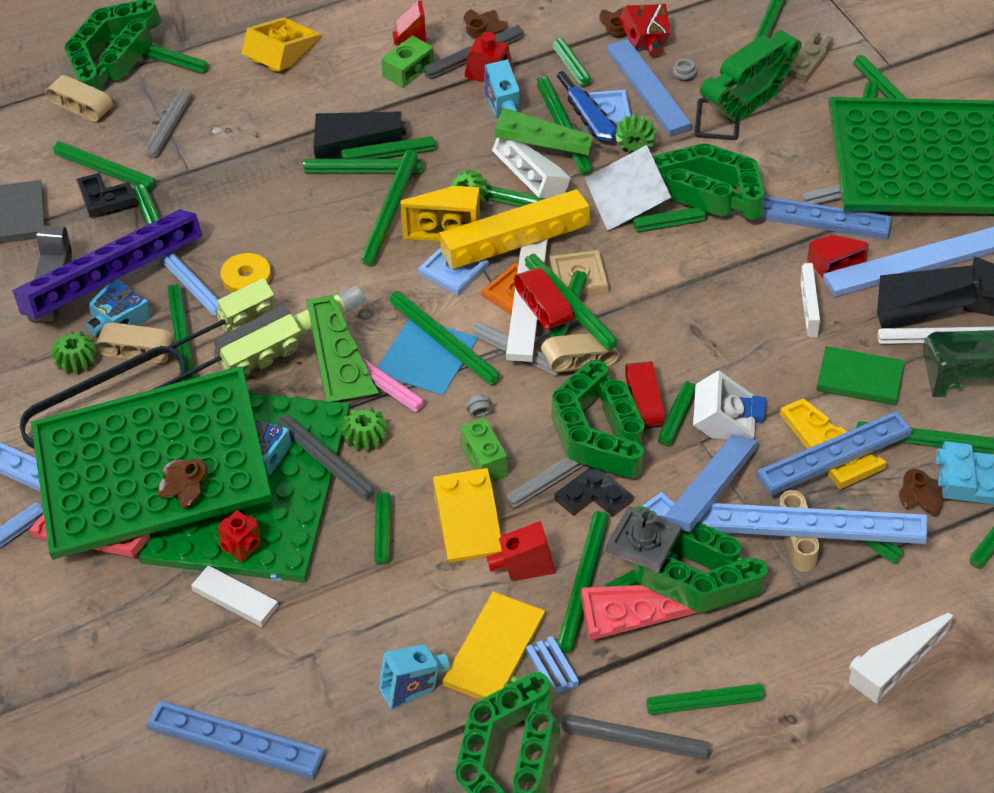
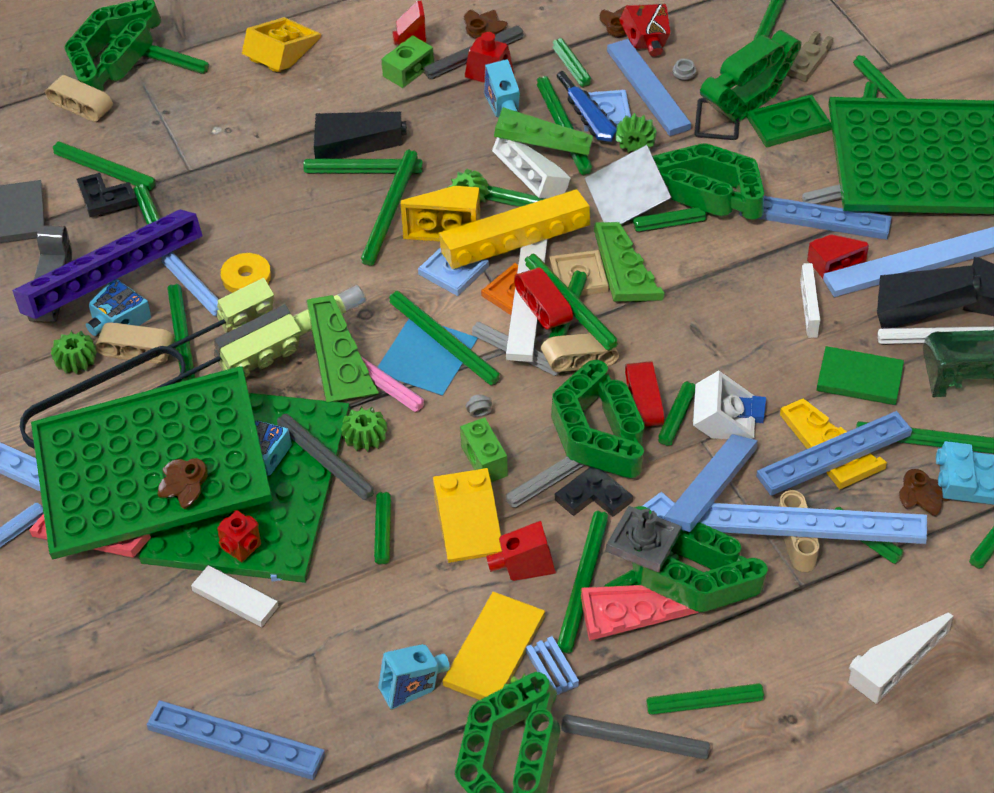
light grey axle [145,89,191,158] -> none
green axle [341,136,436,159] -> none
none -> bright green wing [594,222,665,301]
none -> green tile [747,94,832,148]

